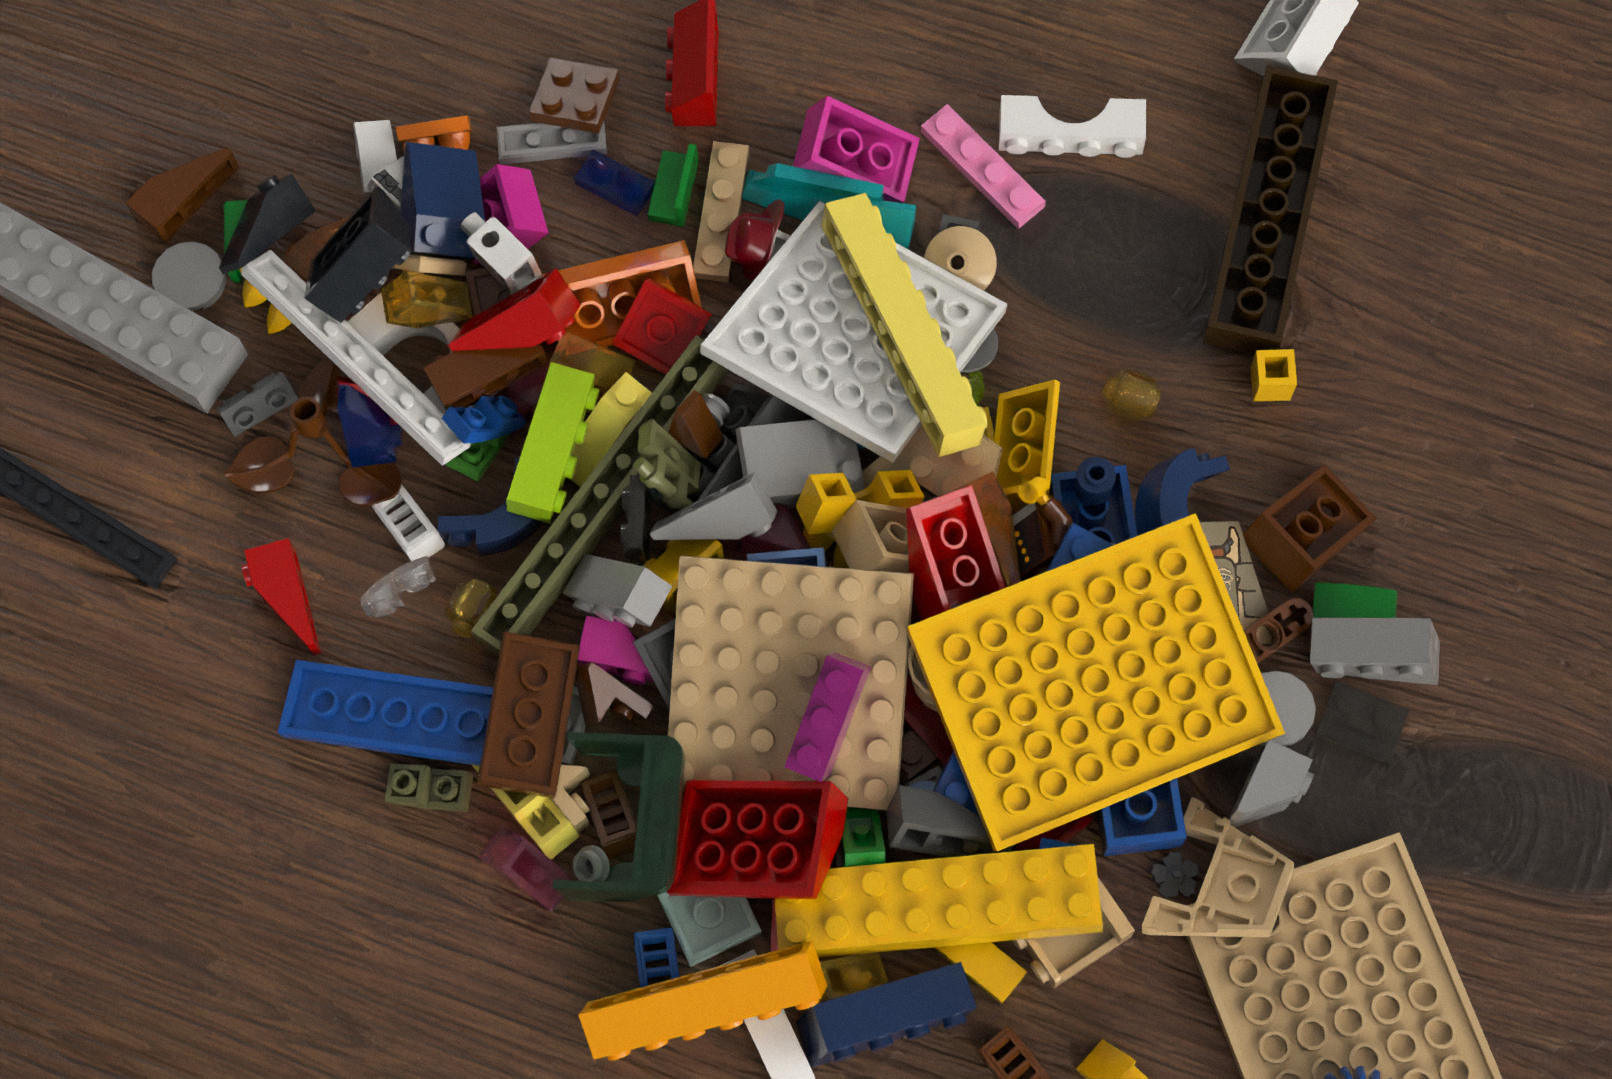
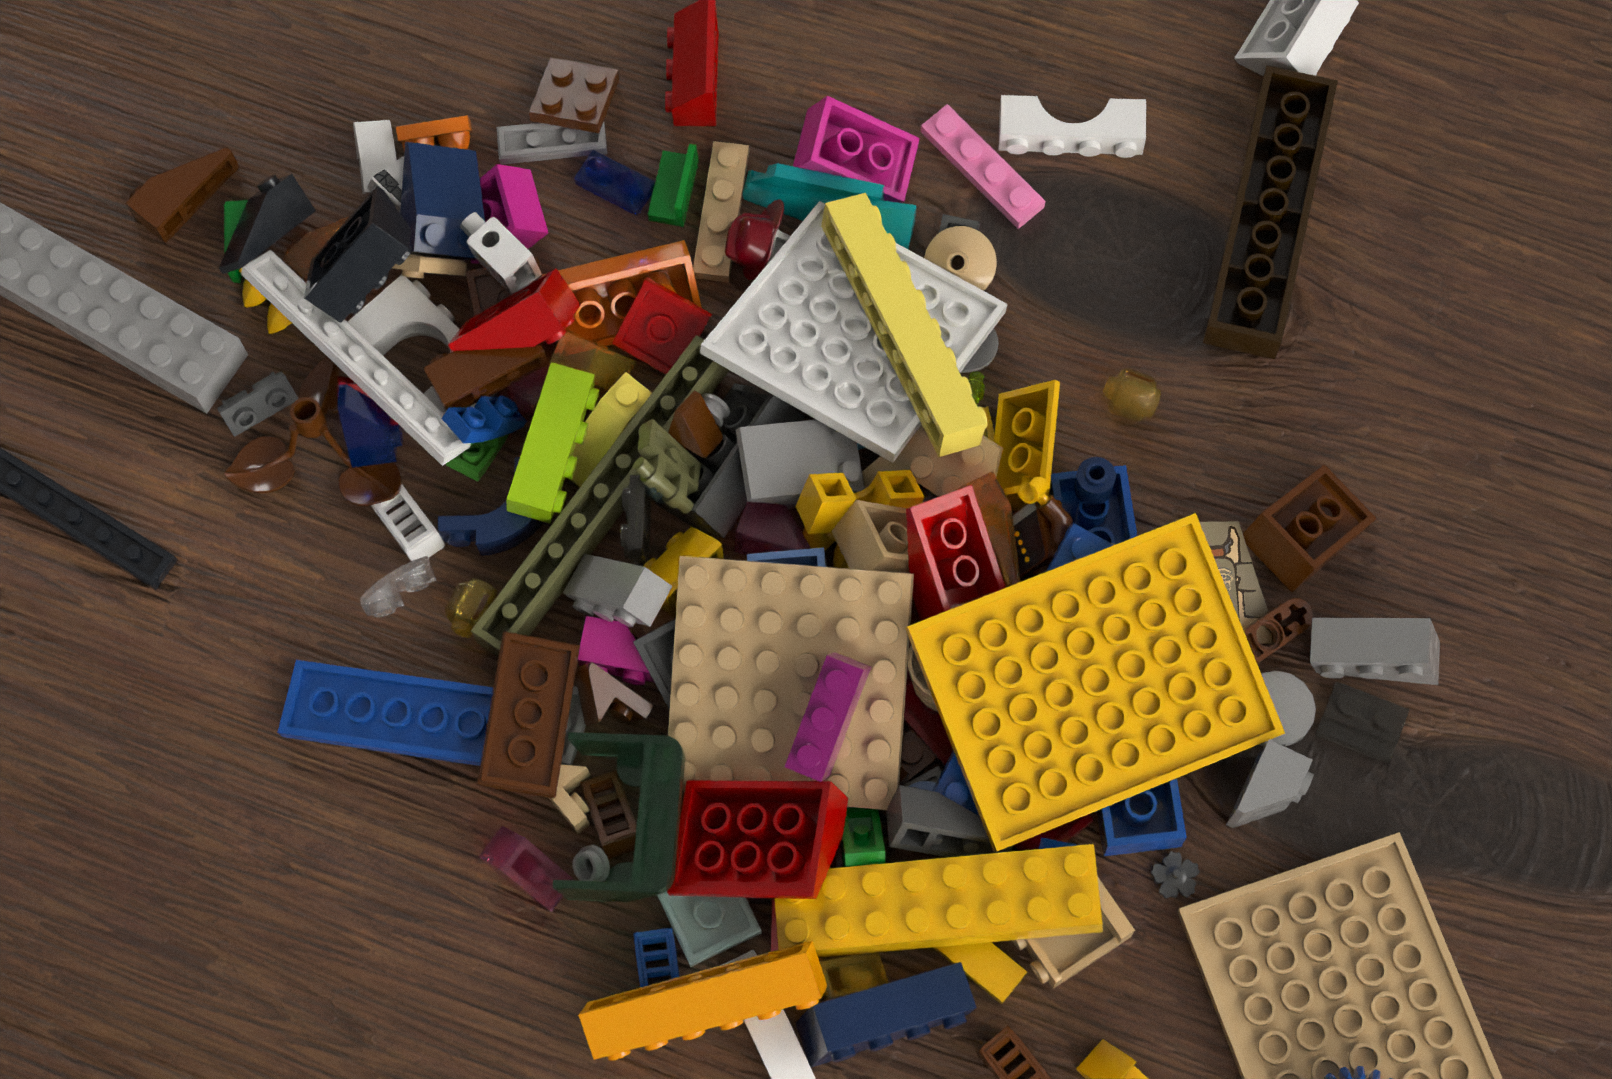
light grey tile [152,241,227,312] -> none
red slope [241,538,322,656] -> none
clear yellow slope [381,271,472,329] -> none
olive slope [385,764,474,812] -> none
light yellow slope [472,765,580,861] -> none
light grey slope [650,472,777,540] -> none
dark blue arch [1135,448,1230,536] -> none
tan wing [1142,797,1294,937] -> none
yellow brick [1250,349,1297,402] -> none
green slope [1313,583,1398,618] -> none

